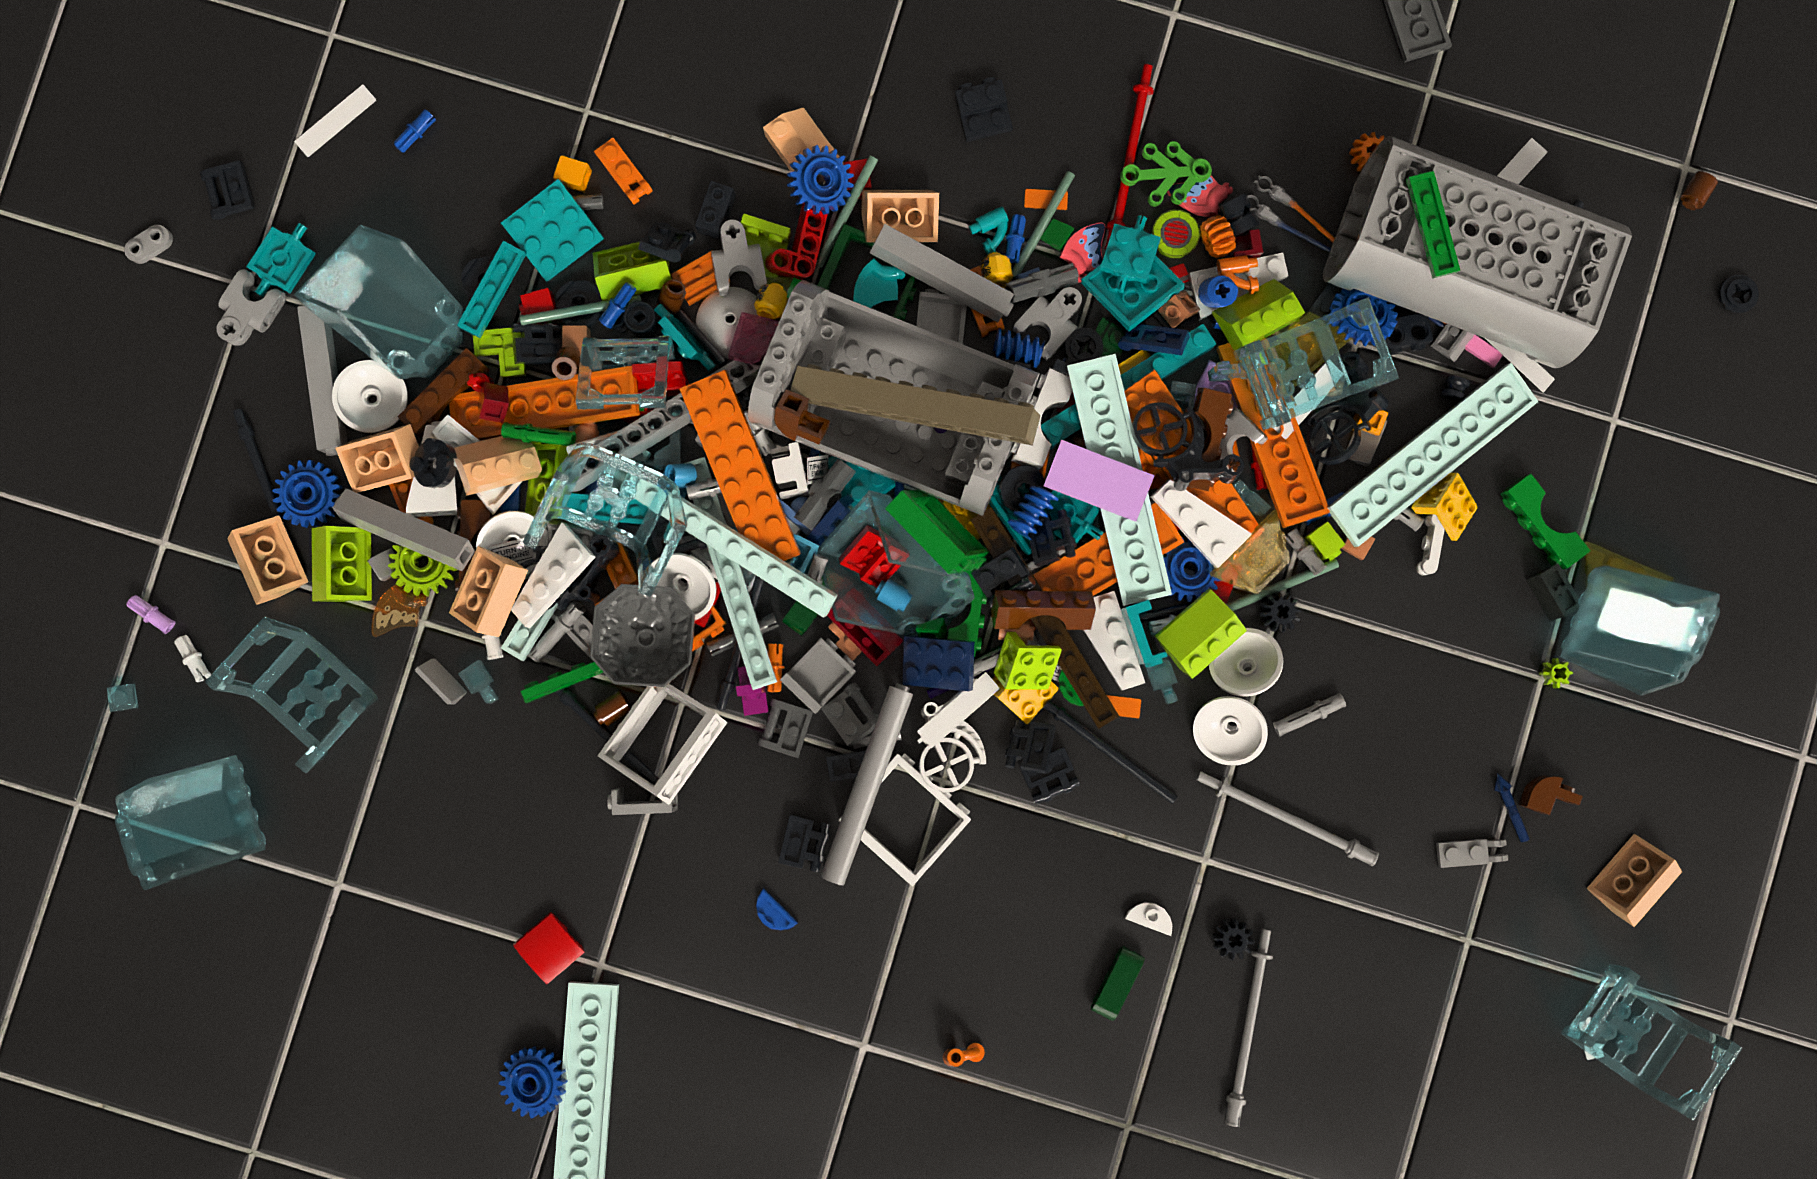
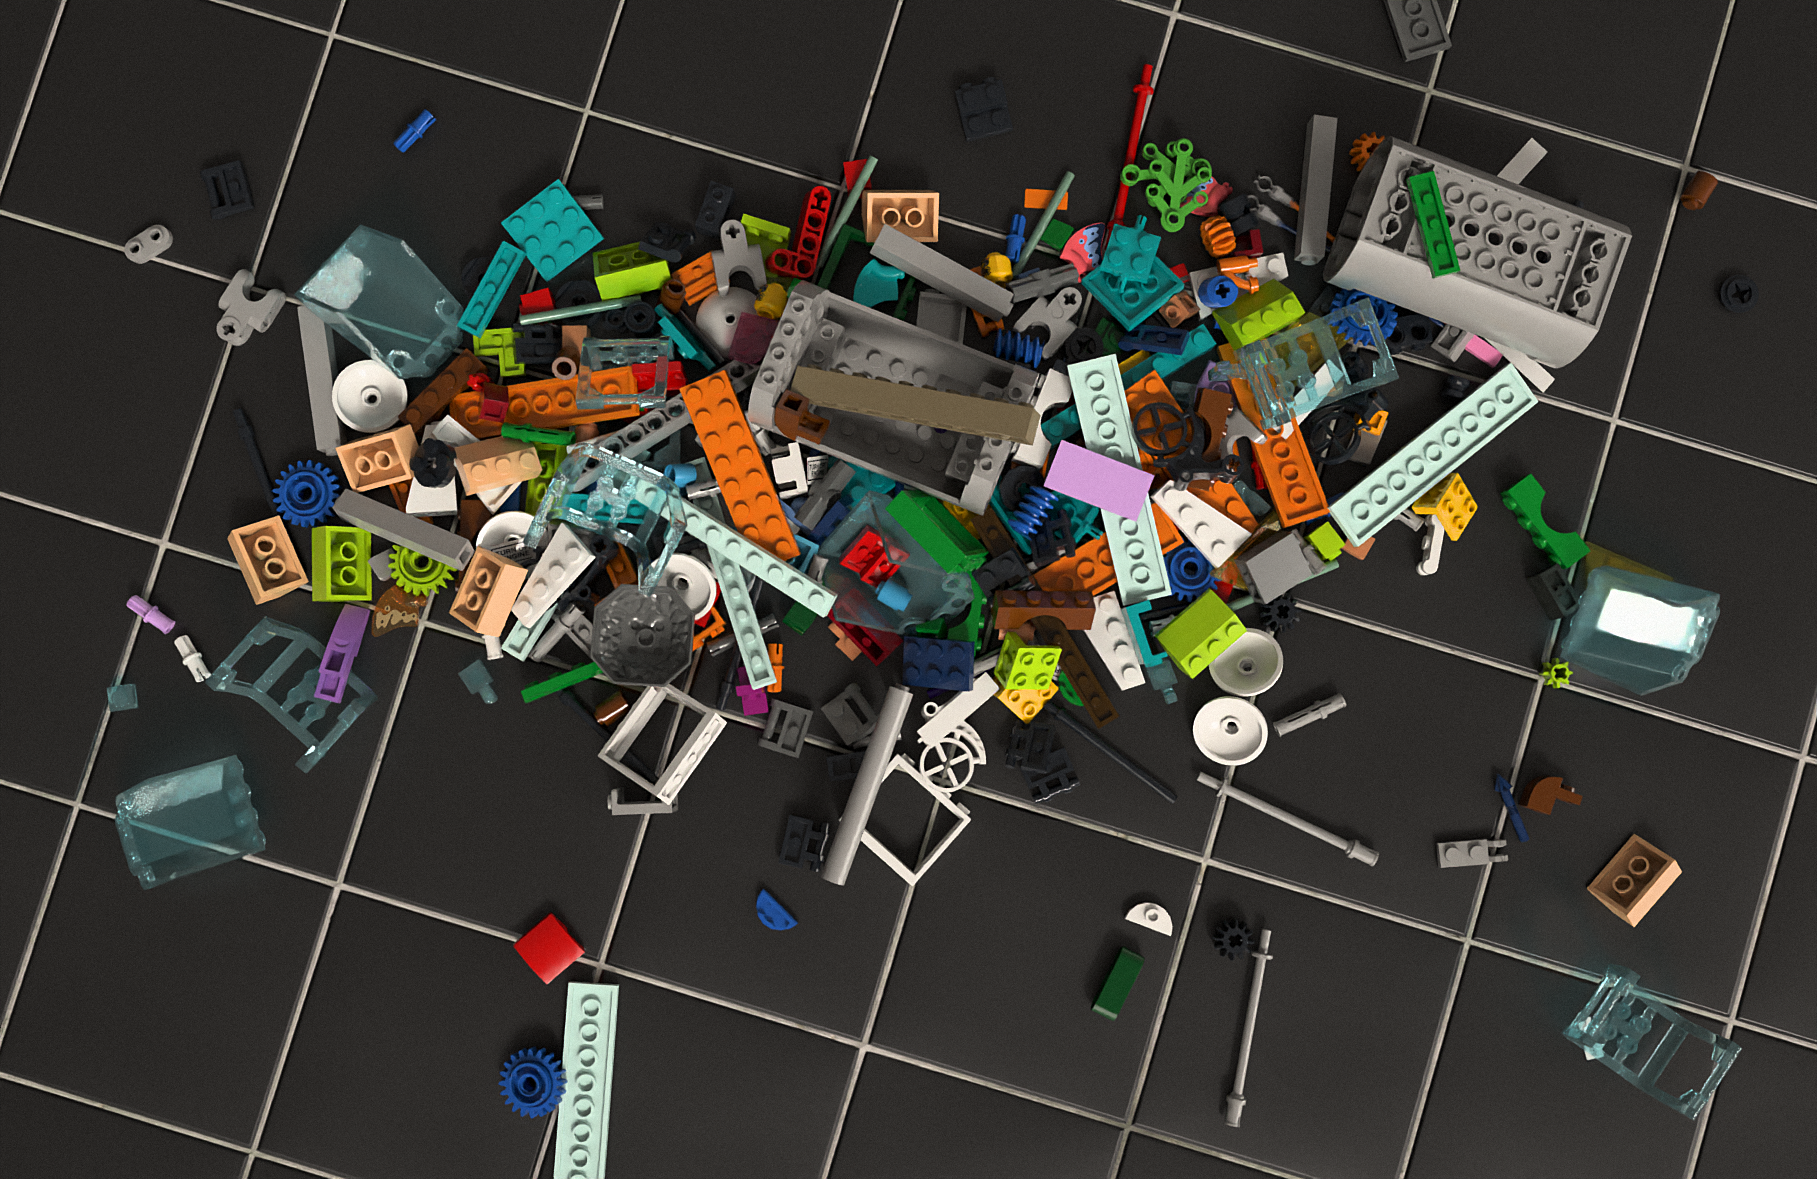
teal plate [247,223,316,297] -> none
white sticker [294,84,376,157] -> none
light grey slope [415,658,467,705] -> none
light orange panel [553,156,592,193] -> none
orange plate [594,138,653,205] -> none
blue axle [599,282,636,328] -> none
light nougat slope [763,108,843,184] -> none
light grey panel [780,638,856,714] -> none
blue gear [787,145,854,215] -> none
orange plant [943,1043,985,1067] -> none
teal plant [968,206,1009,255] -> none
orange sticker [1107,695,1141,718] -> none
tile [1152,210,1200,258] -> none
none -> medium lavender slope [314,604,370,703]
none -> bright green plant [1145,138,1212,232]
none -> brick [1234,530,1312,604]
none -> light grey brick [1294,114,1338,265]

